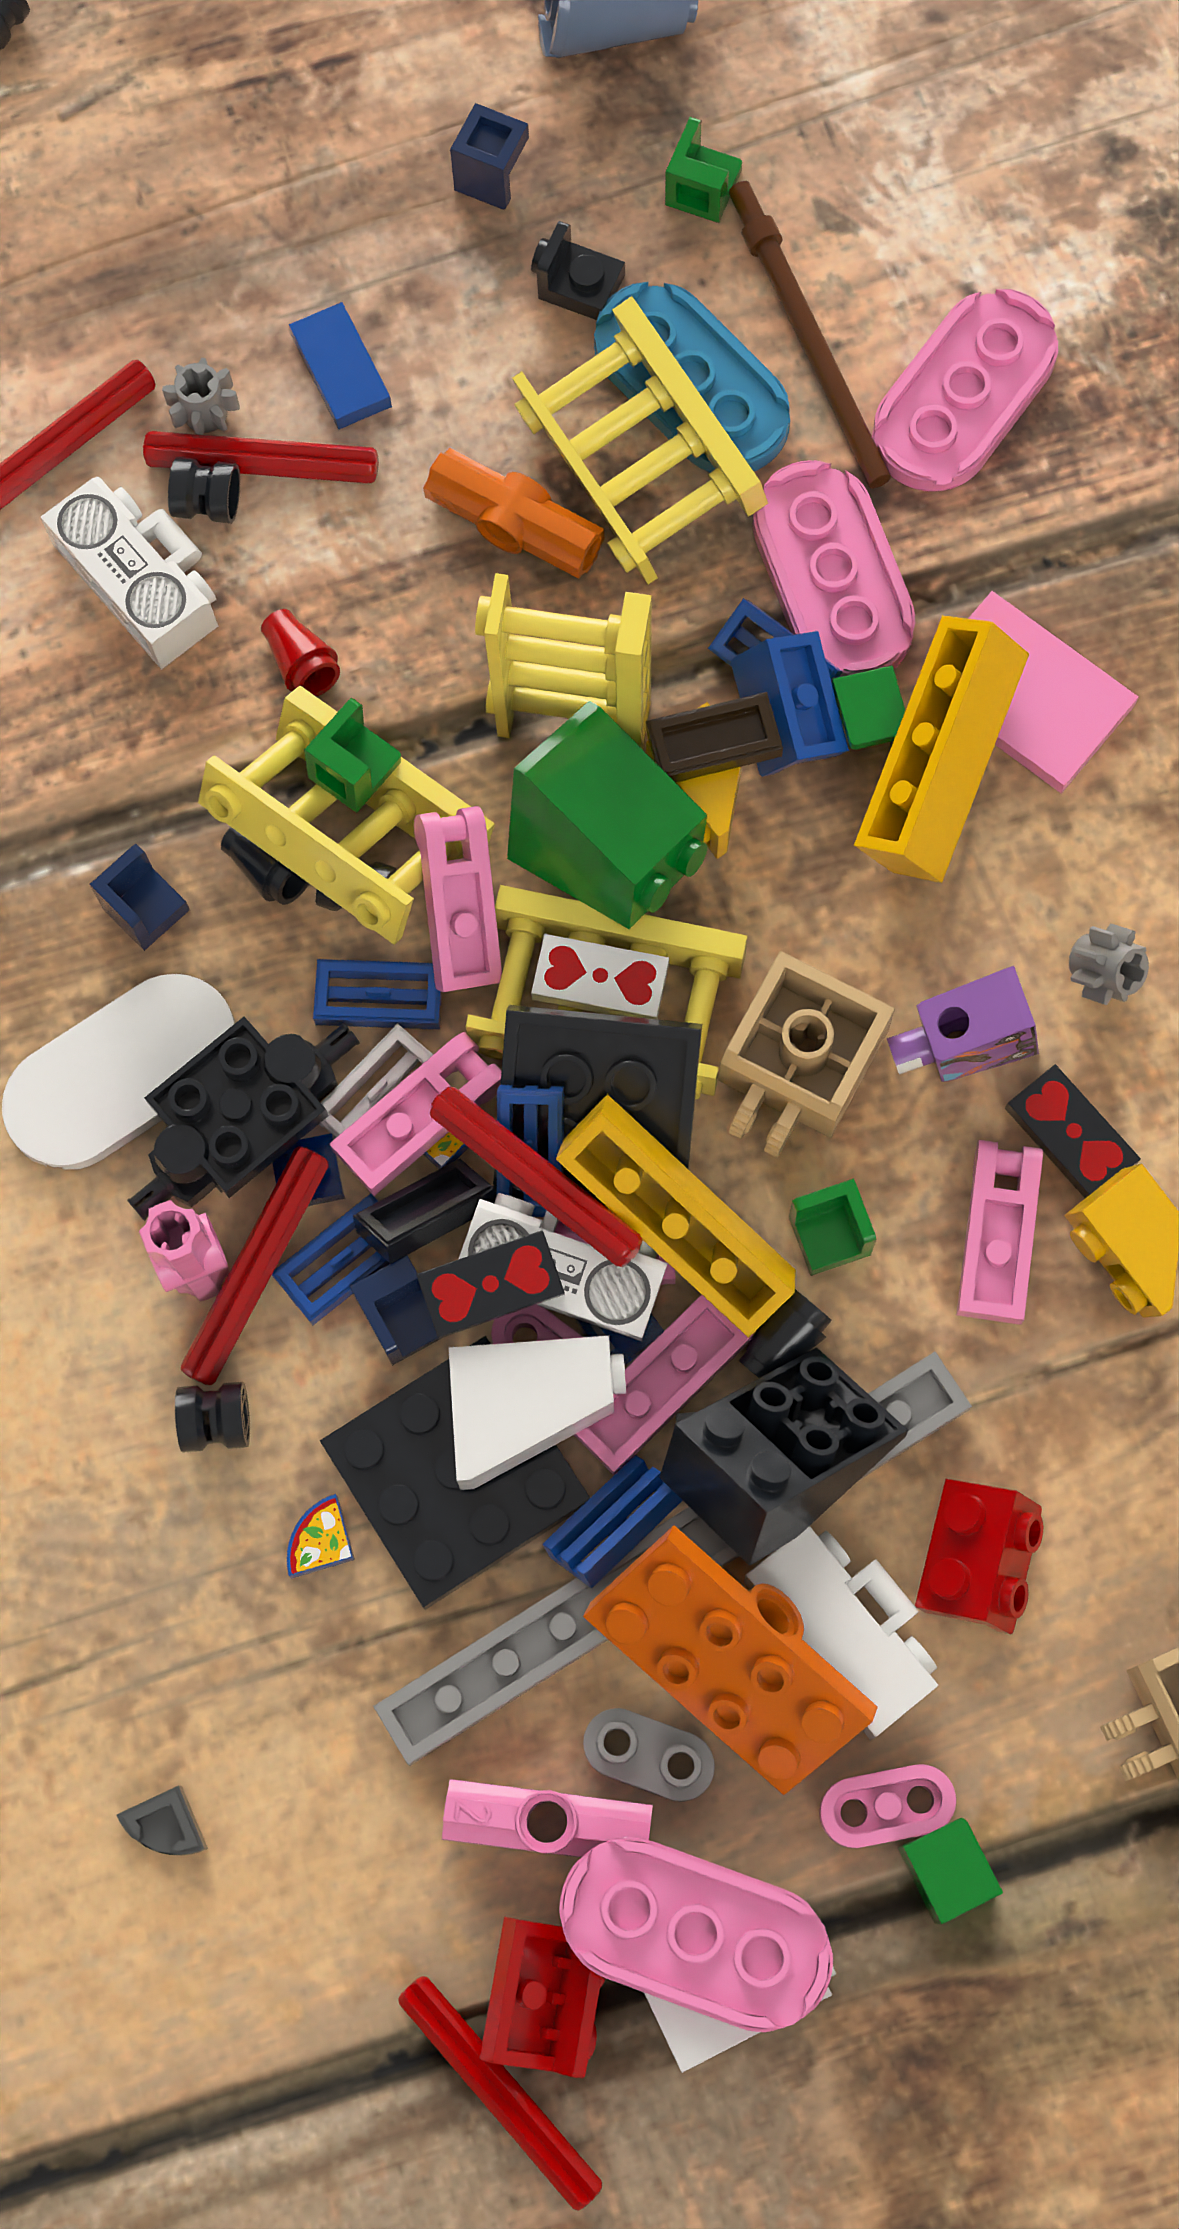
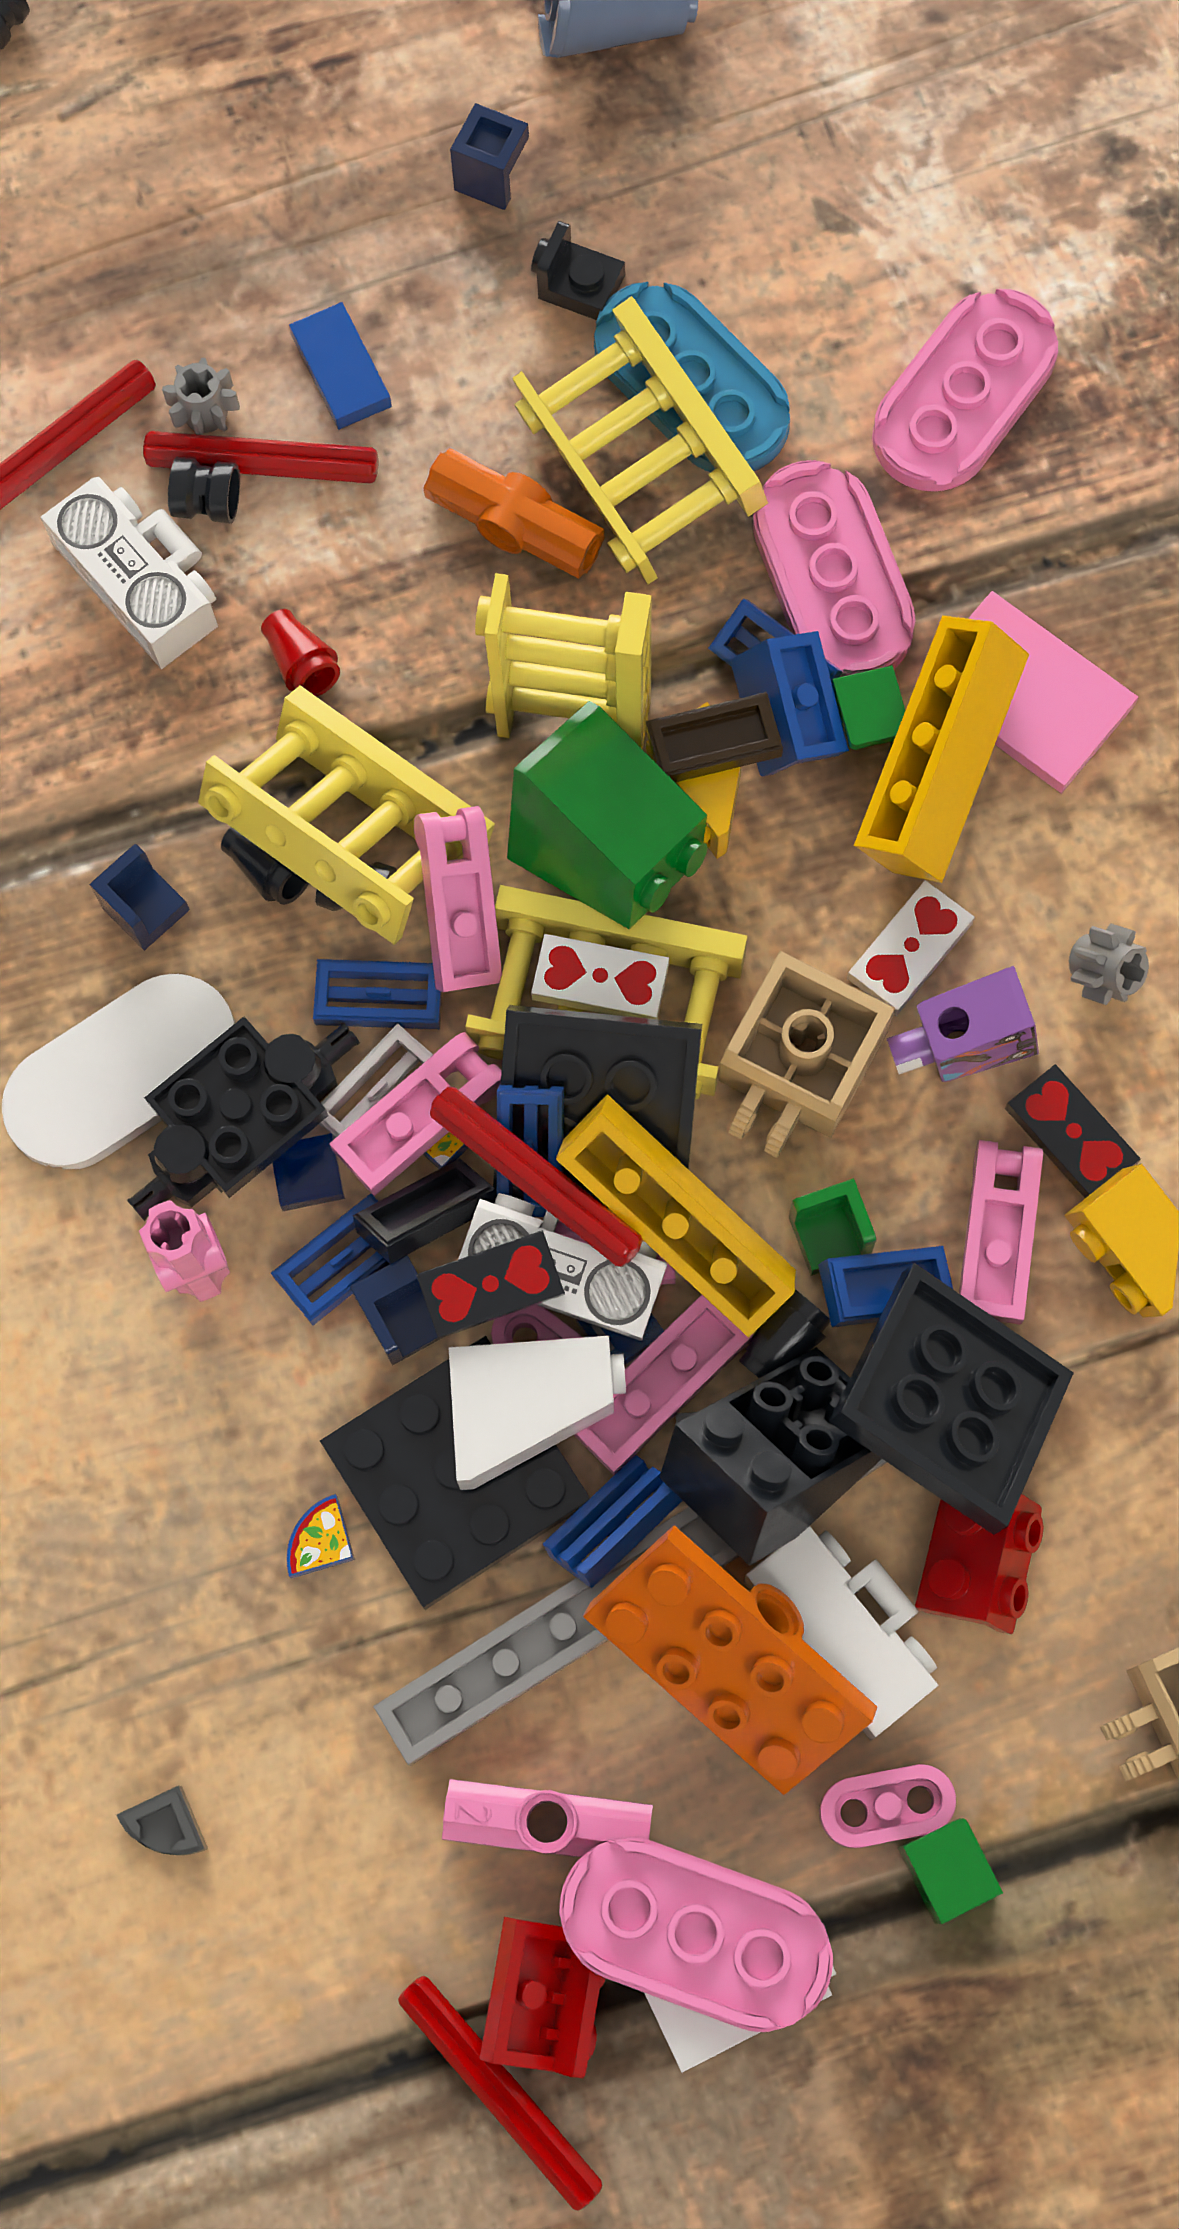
black wheel [175,1382,250,1453] -> none
red axle [181,1146,328,1385] -> none
green panel [304,698,401,813] -> none
light grey plate [583,1708,715,1802] -> none
green panel [665,117,742,223] -> none
reddish brown bar [728,181,891,489] -> none
none -> blue tile [818,1246,953,1328]
none -> black plate [829,1263,1074,1535]
none -> white tile [847,880,975,1016]

